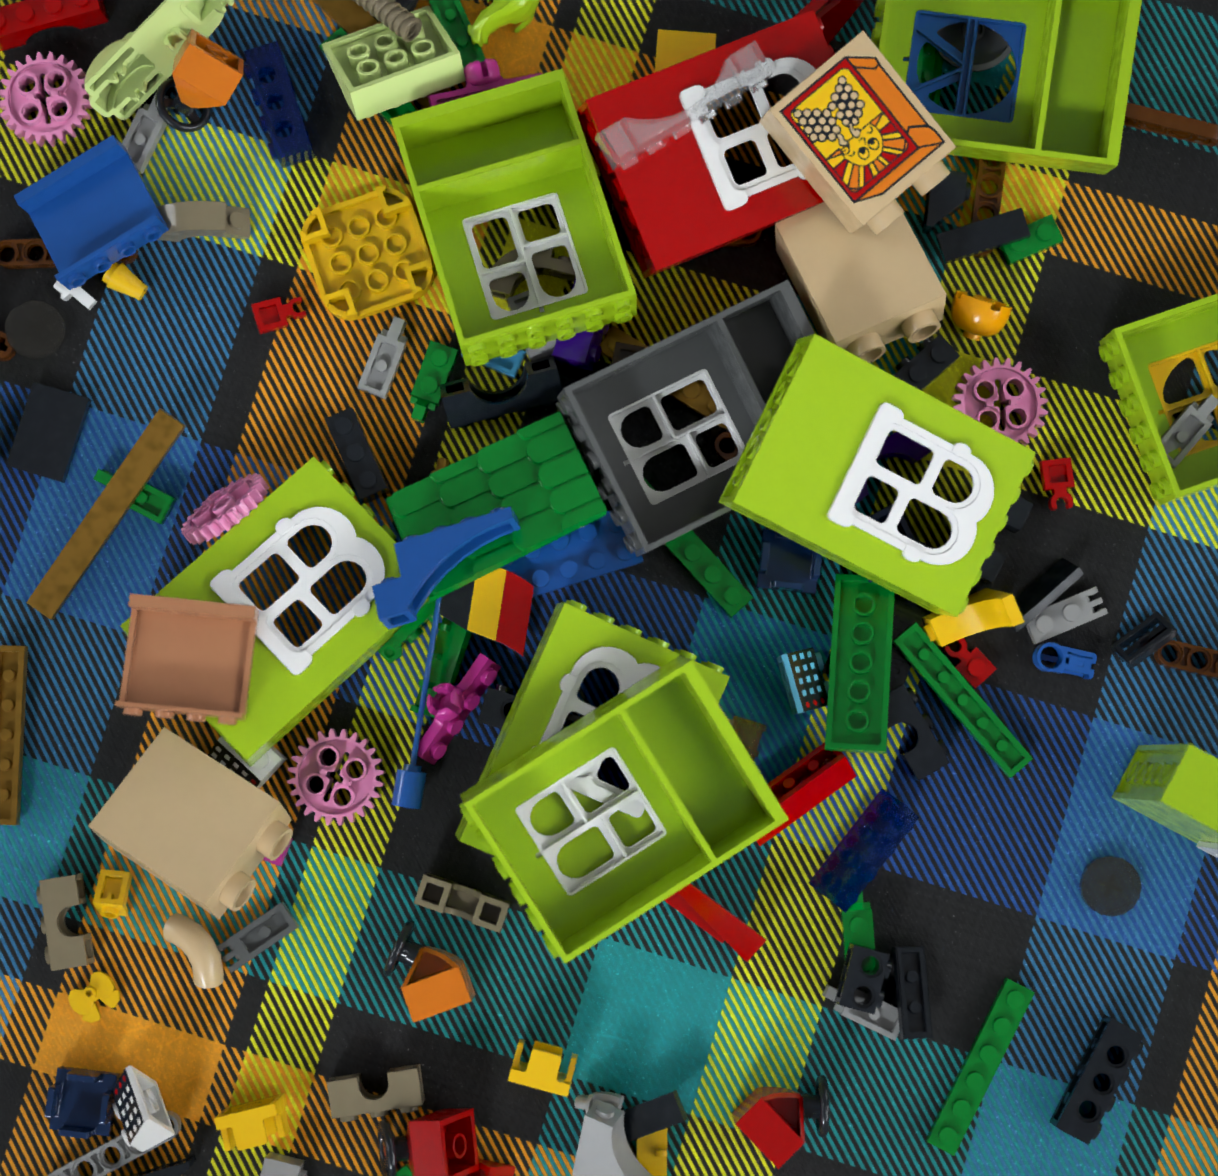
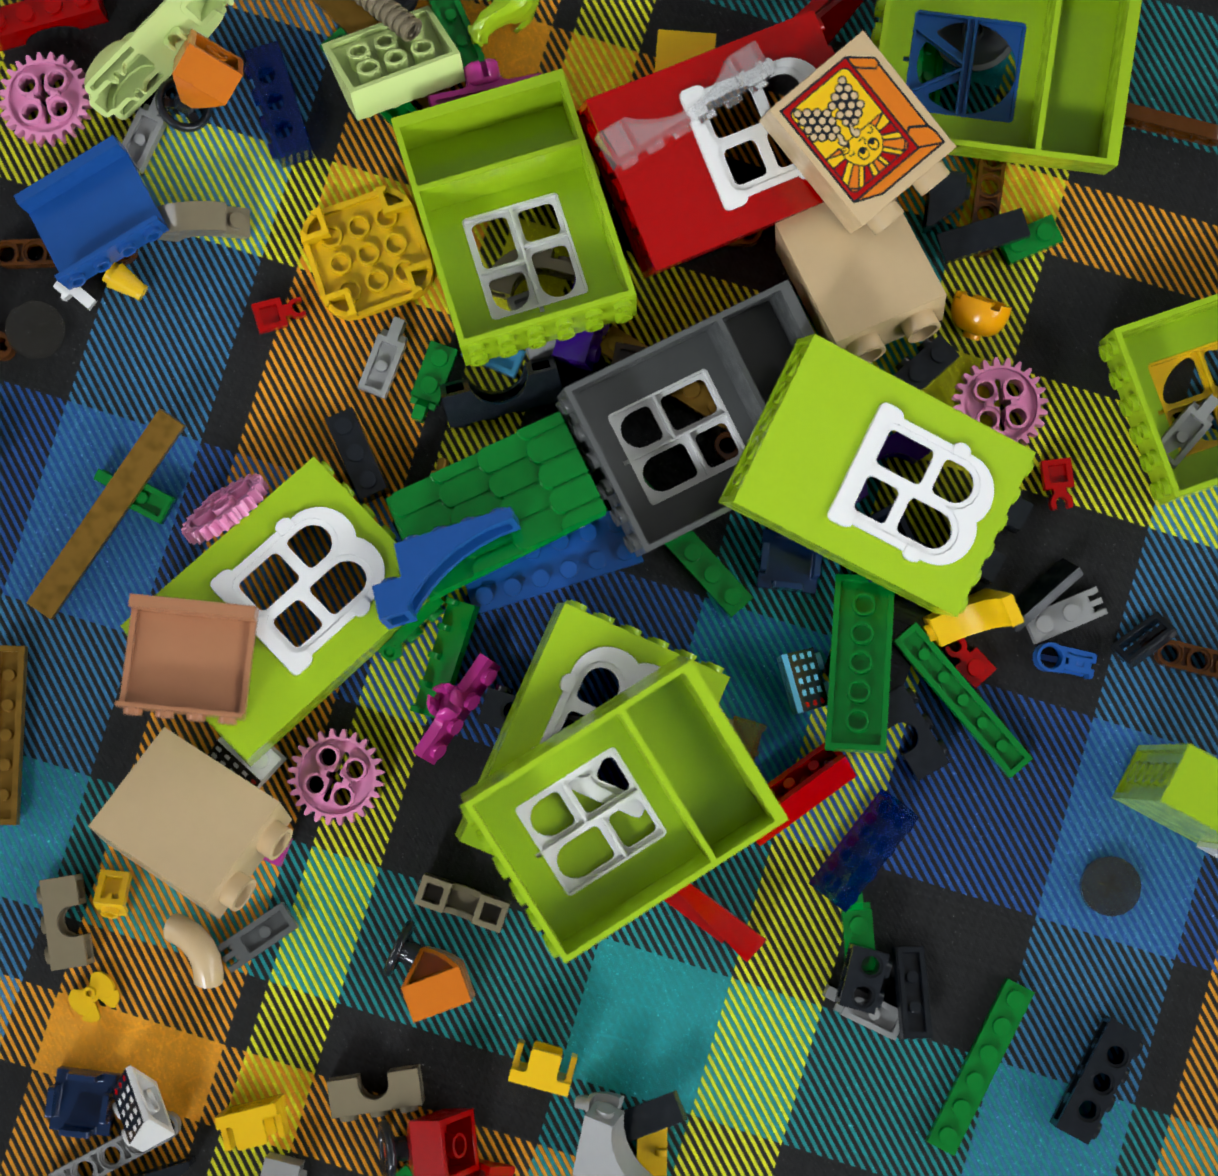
black tile [6,382,92,483] -> none
flag [391,568,534,809] -> none
red piece [731,1075,829,1169] -> none

